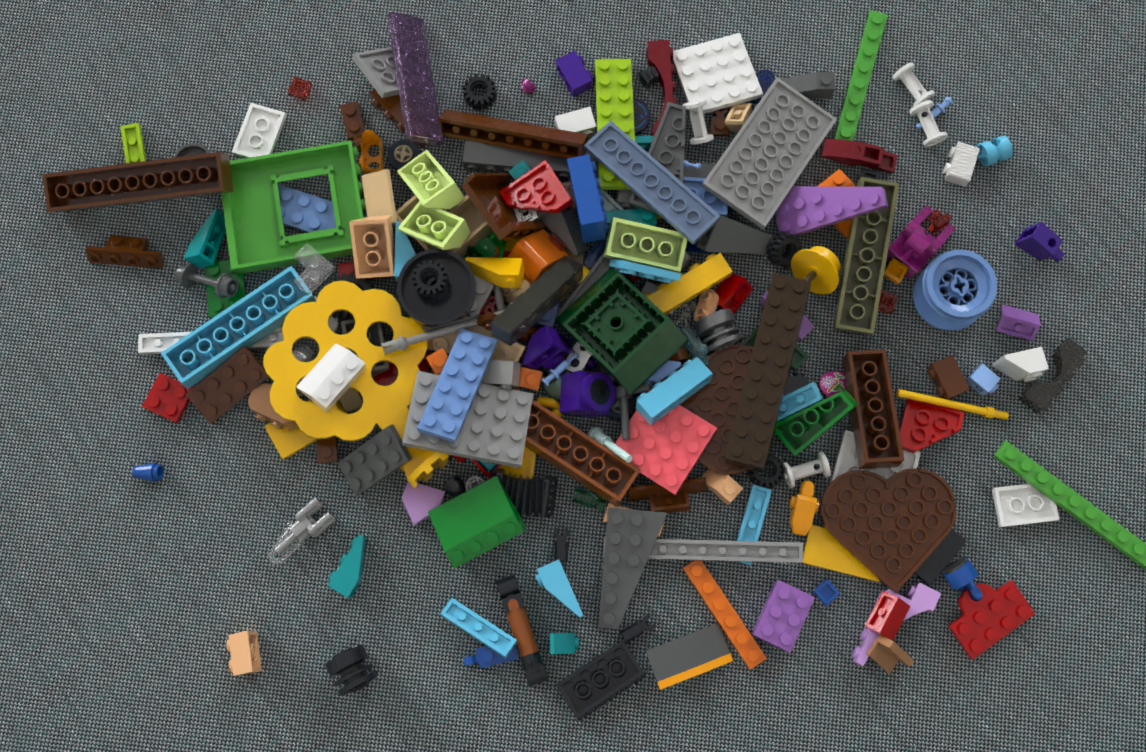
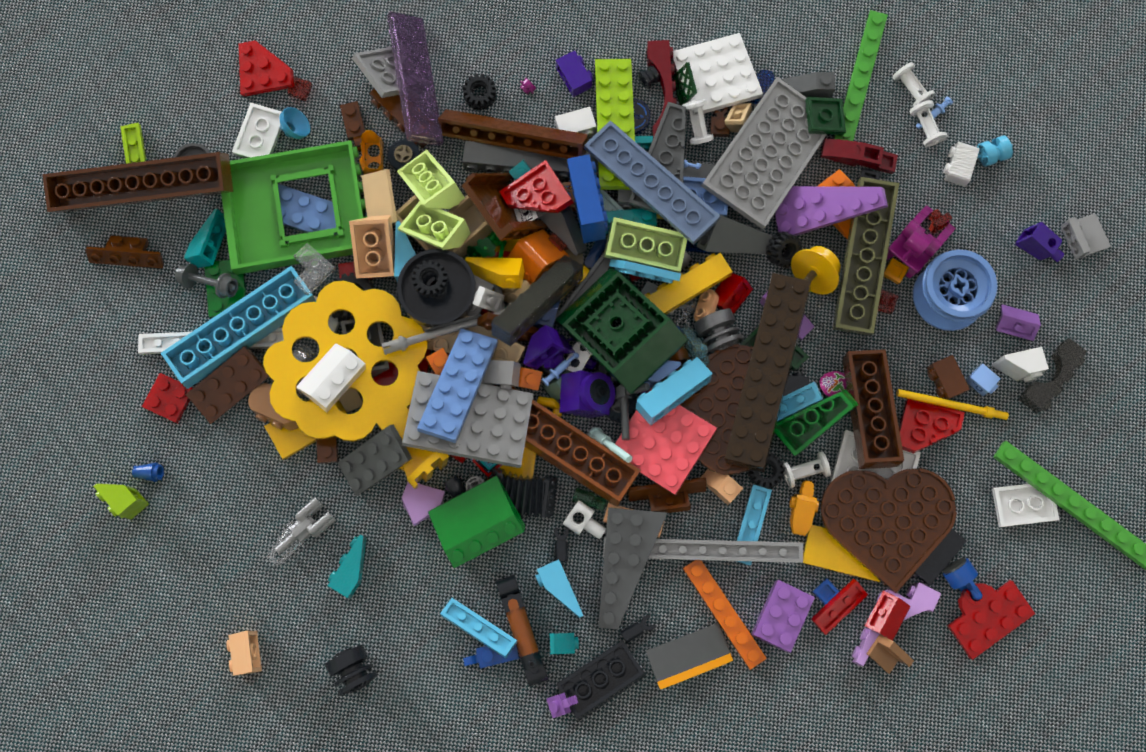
none -> lime slope [93,484,149,520]
none -> red plate [239,40,294,97]
none -> dark azure piece [279,107,310,139]
none -> white plate [472,286,505,312]
none -> medium lavender plate [546,693,578,718]
none -> white piece [563,500,607,539]
none -> dark green window [672,62,697,106]
none -> dark green tile [805,97,846,135]
none -> red plate [811,579,868,635]
none -> light grey bracket [1060,214,1111,260]

